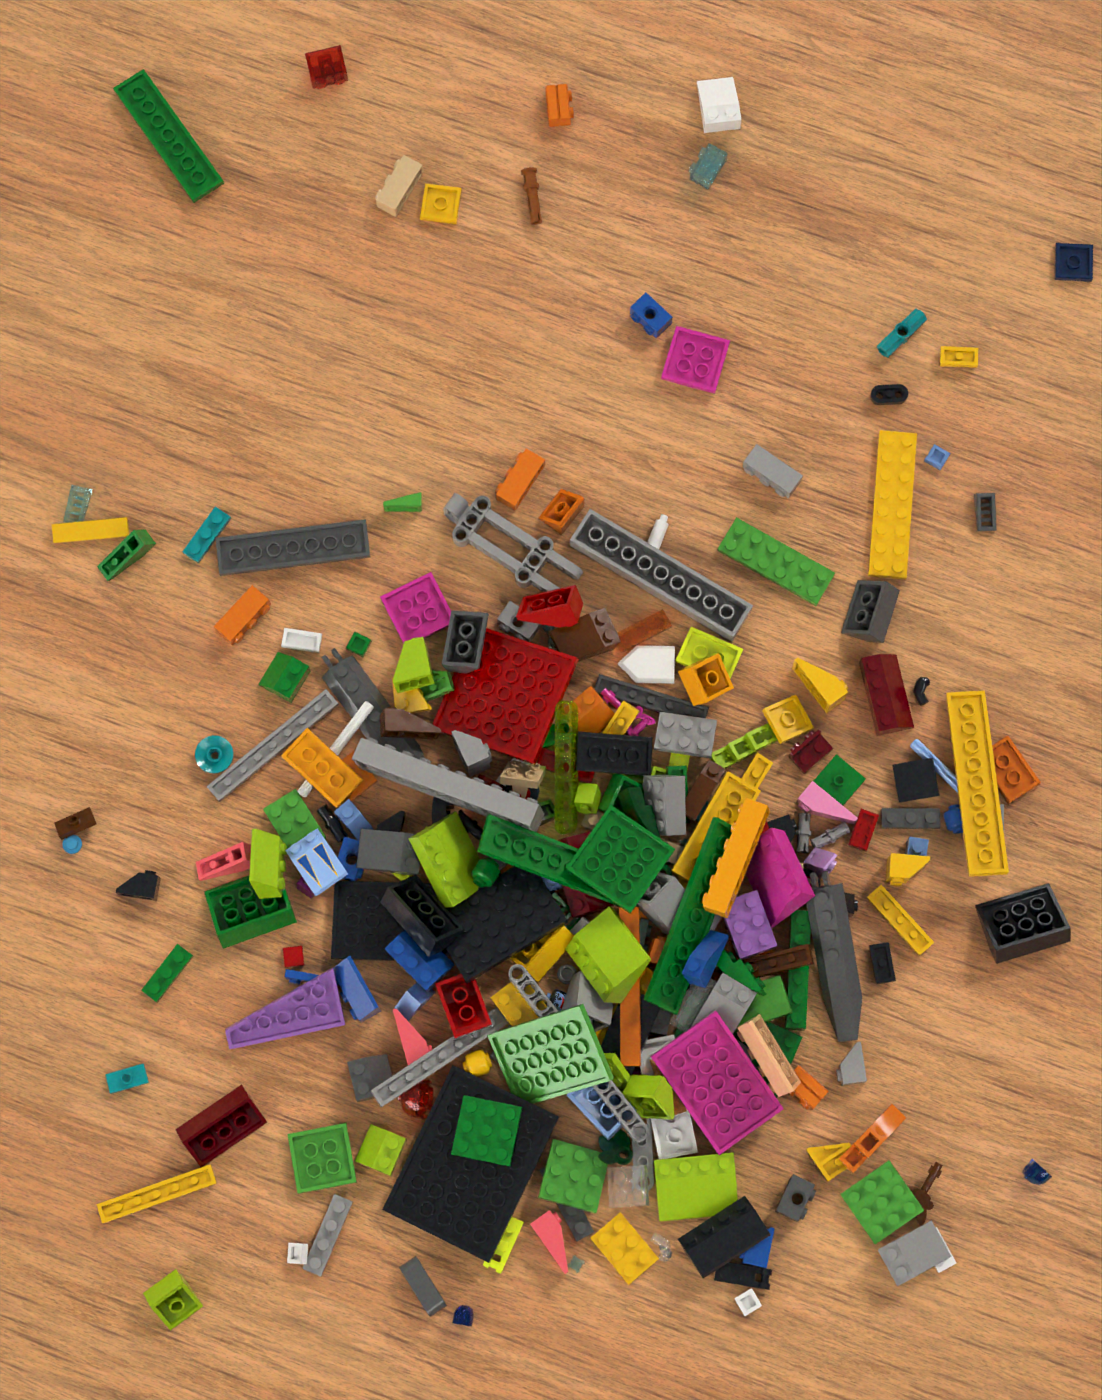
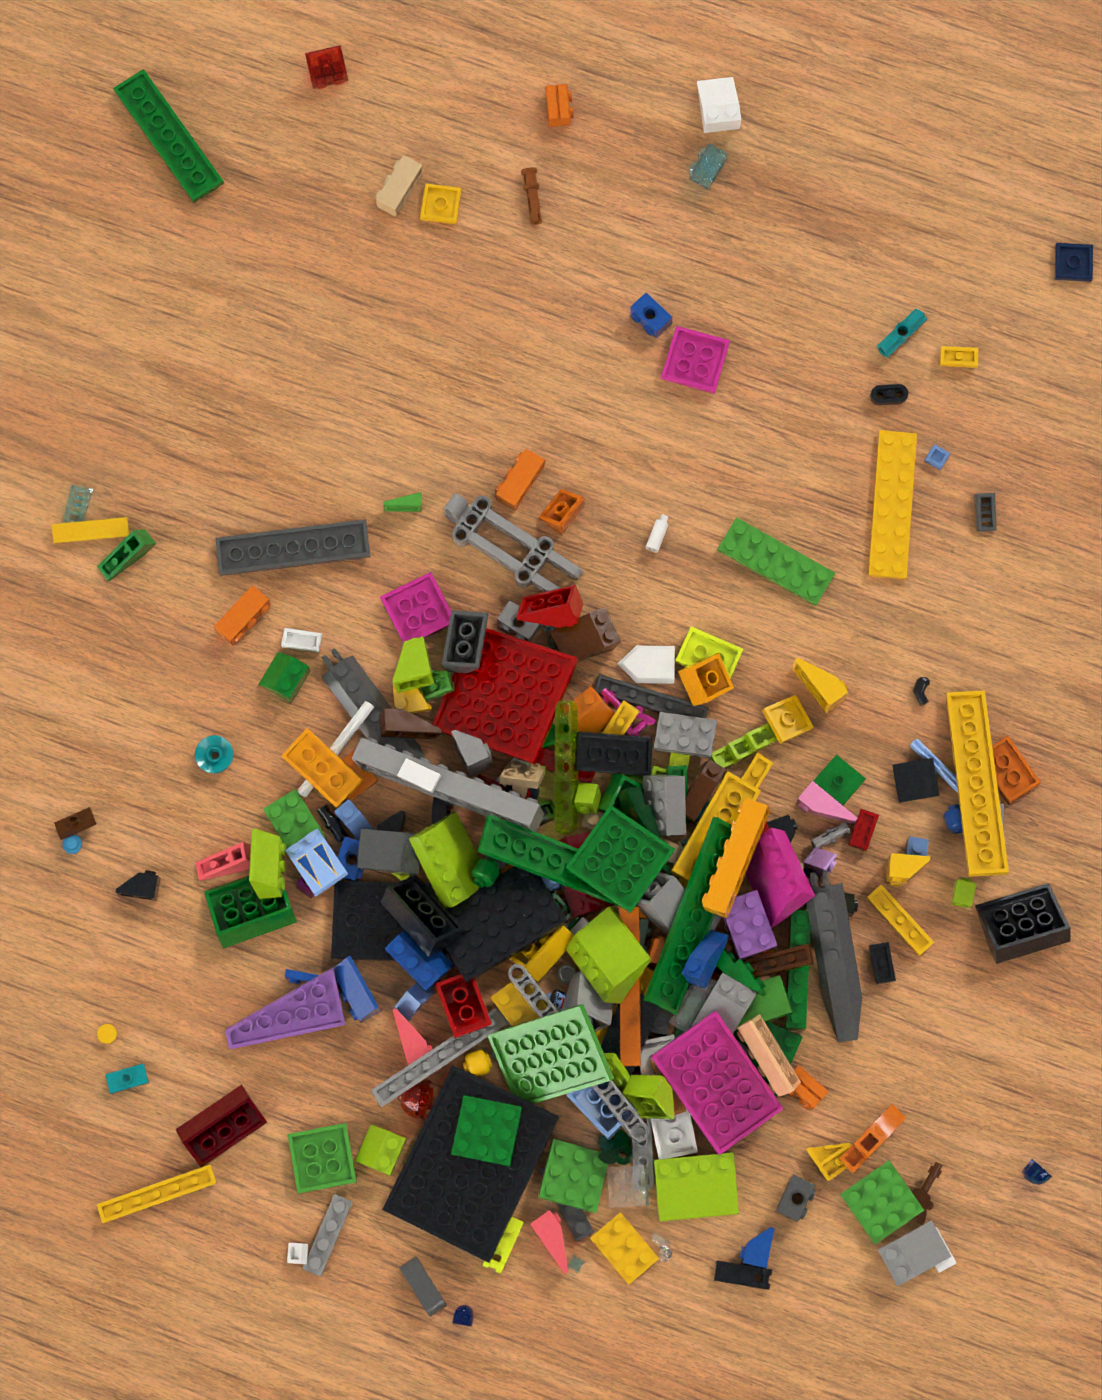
green plate [141,944,194,1003] -> none
lime slope [143,1269,203,1330] -> none
teal plate [182,507,231,564] -> none
light grey plate [207,689,339,802] -> none
red tile [283,946,305,968] -> none
green tile [346,632,372,657] -> none
dark grey slope [347,1054,392,1102] -> none
black pin [458,809,483,842] -> none
light grey brick [570,509,753,642] -> none
clear orange plate [617,609,672,653] -> none
black slope [678,1196,770,1279] -> none
white plate [734,1288,762,1316] -> none
light grey brick [743,444,803,499] -> none
dark red bracket [789,729,833,774] -> none
light grey pin [796,813,811,853] -> none
light grey slope [836,1042,867,1086] -> none
dark grey slope [841,580,900,643] -> none
dark red slope [859,654,914,736] -> none
dark grey plate [881,808,940,829] -> none
none -> yellow tile [97,1024,118,1044]
none -> white tile [397,758,441,793]
none -> lime brick [951,877,977,909]

